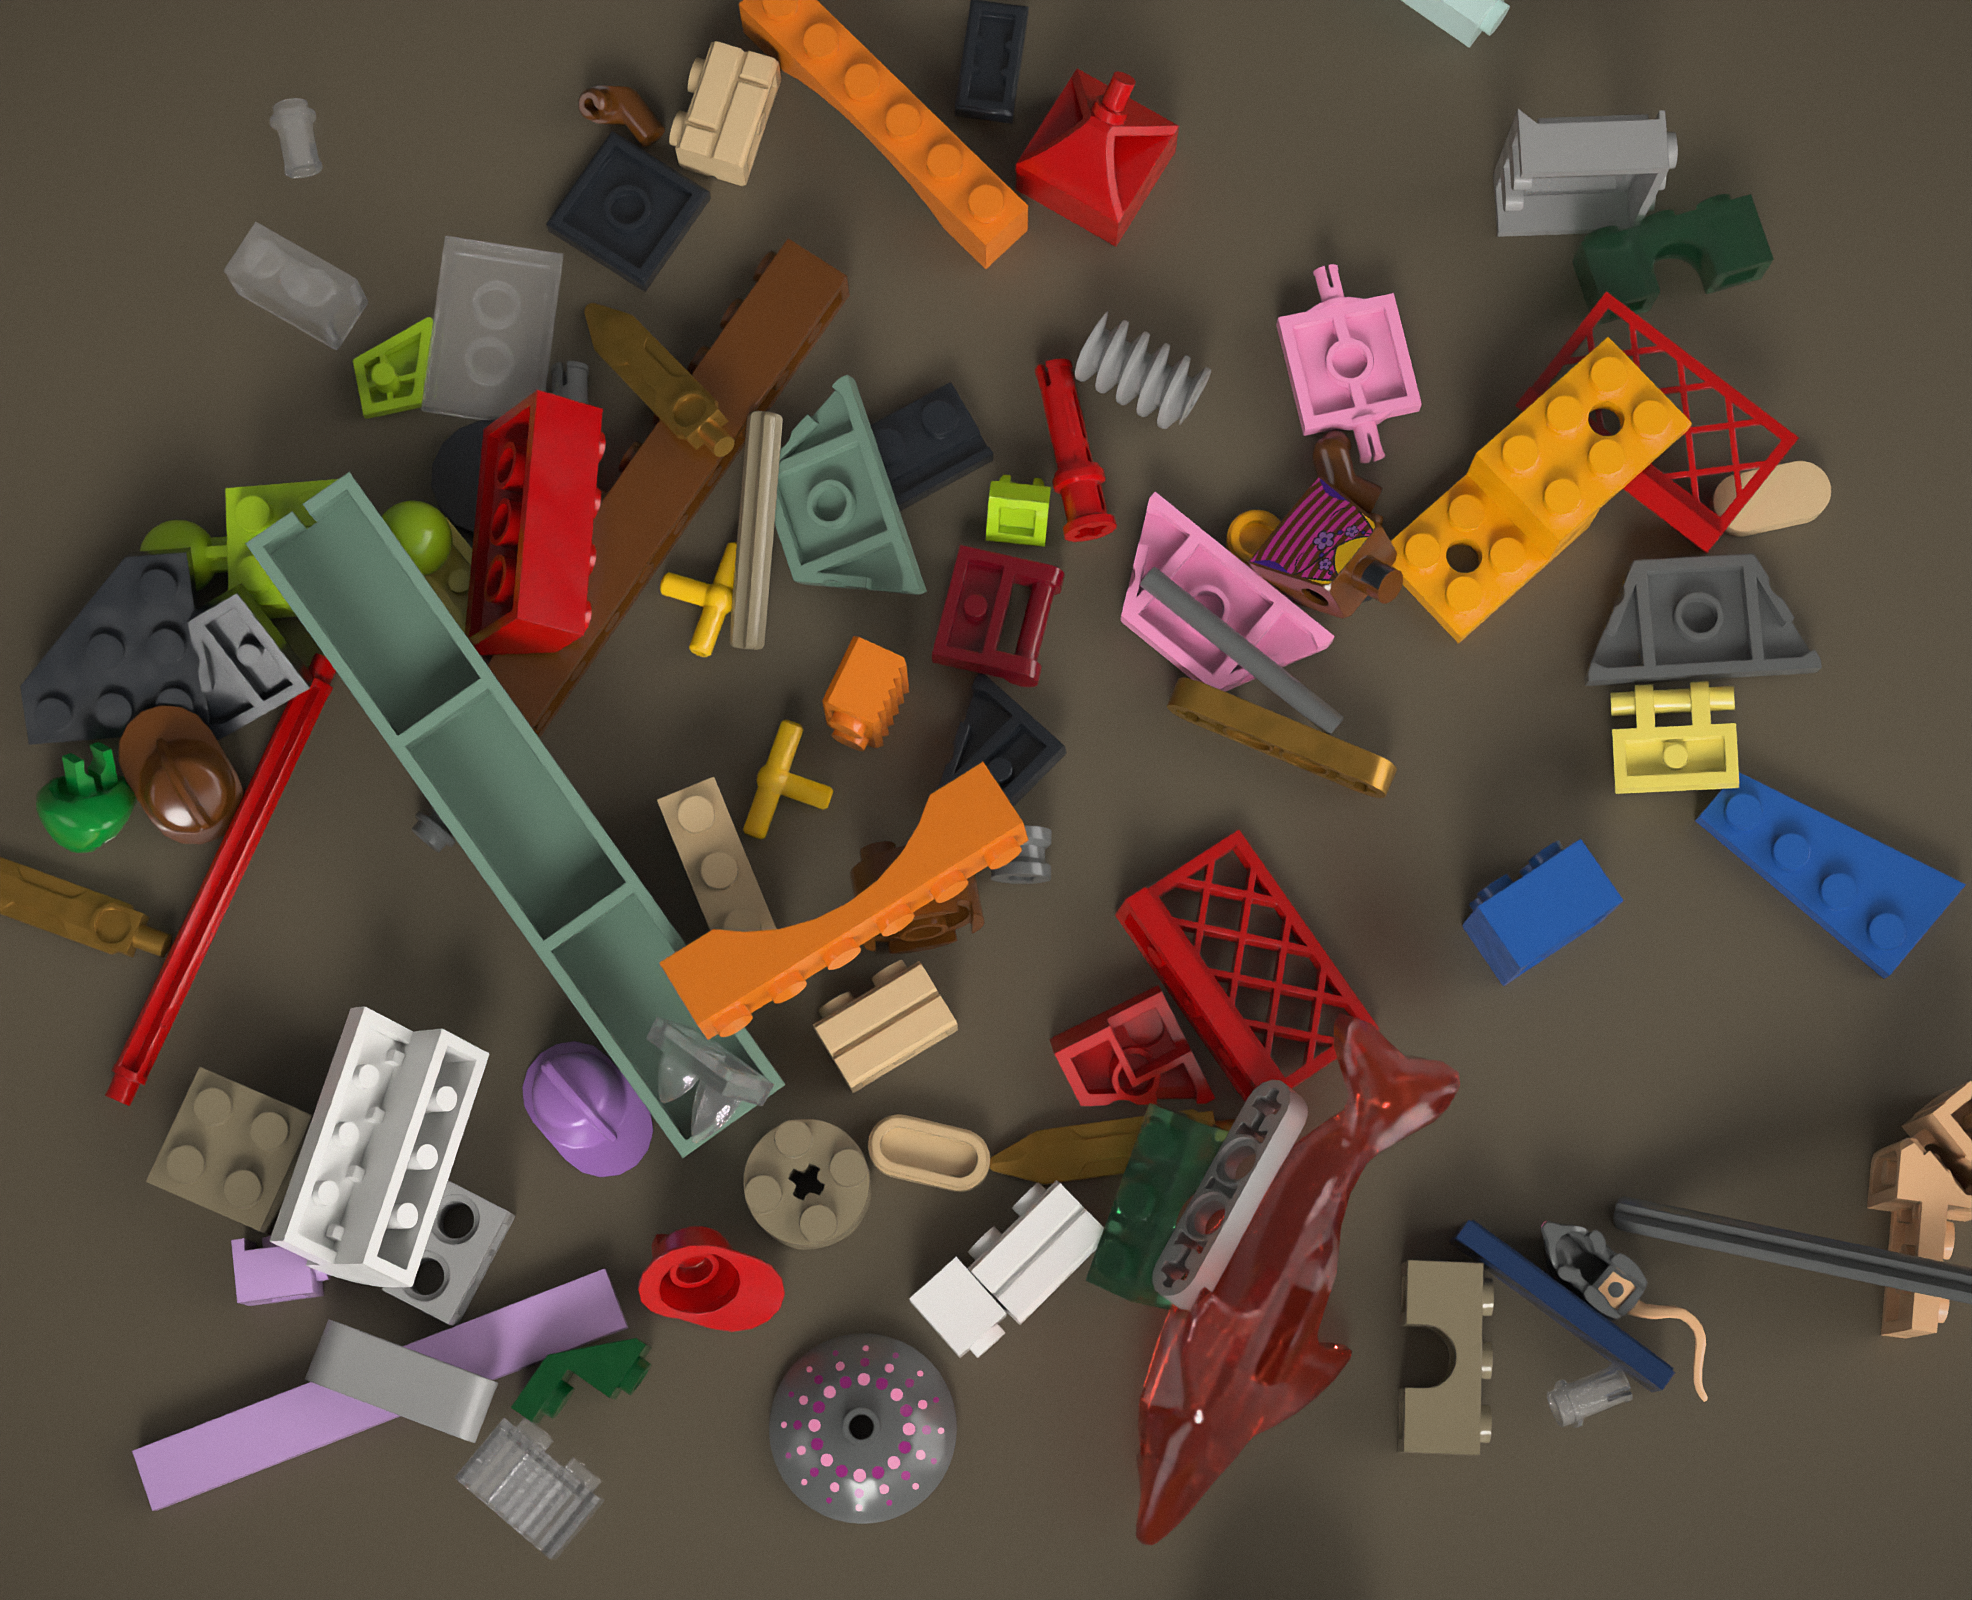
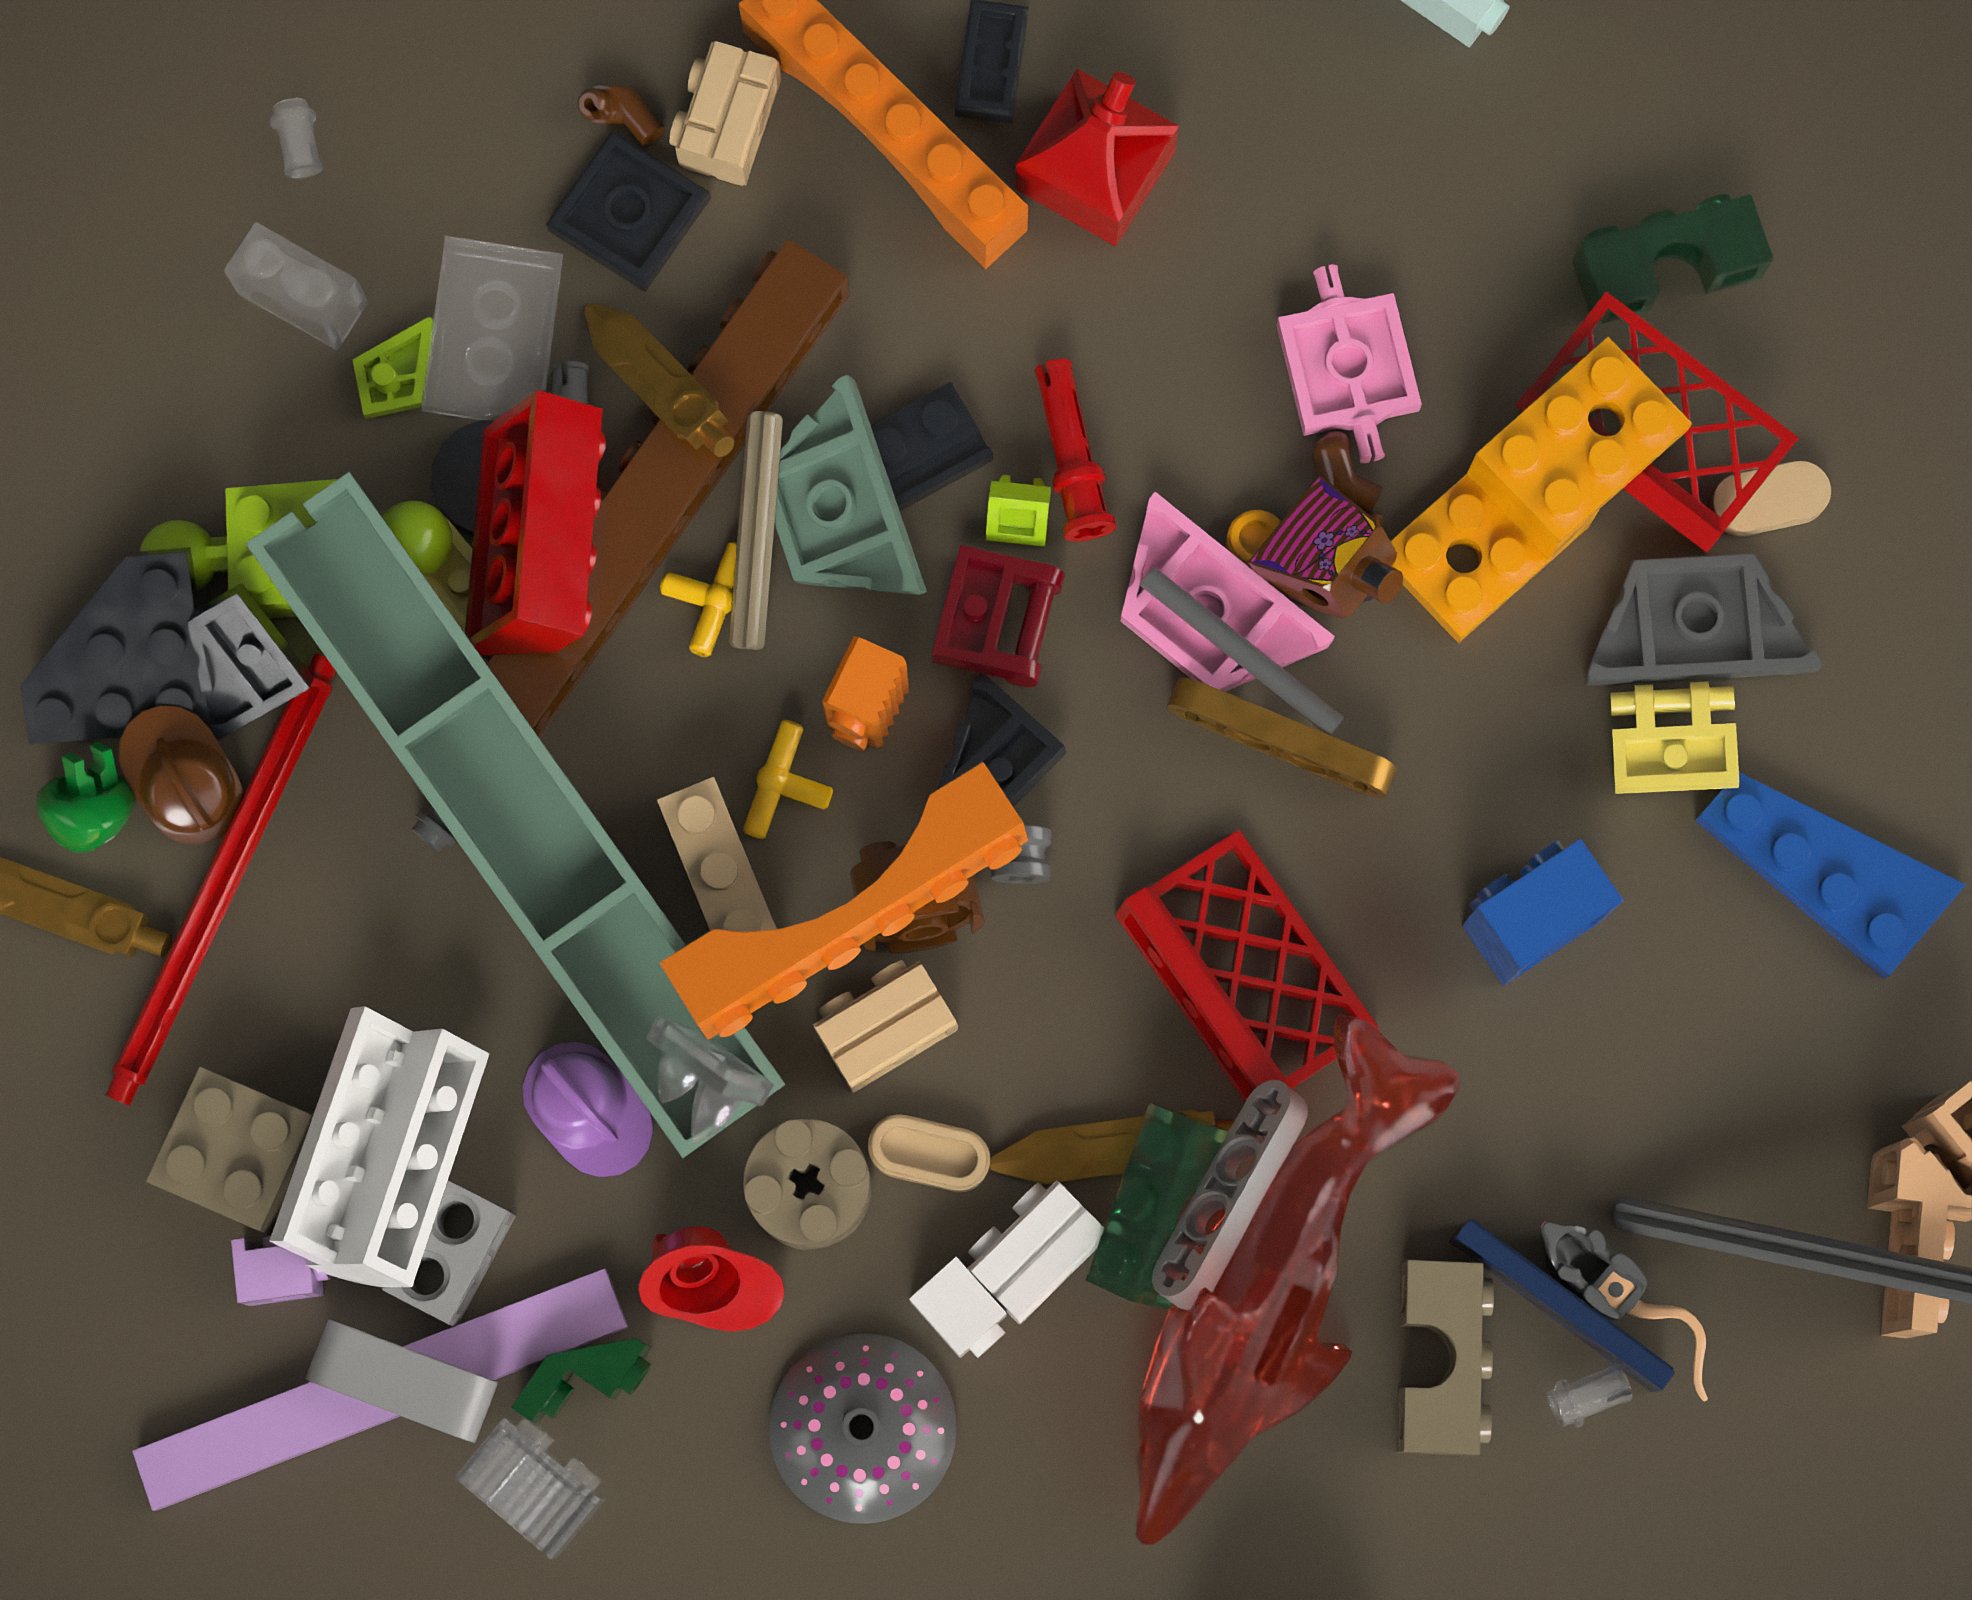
red slope [1049,985,1215,1106] -> none
light grey piece [1075,311,1212,429] -> none
light grey window [1493,109,1678,237] -> none

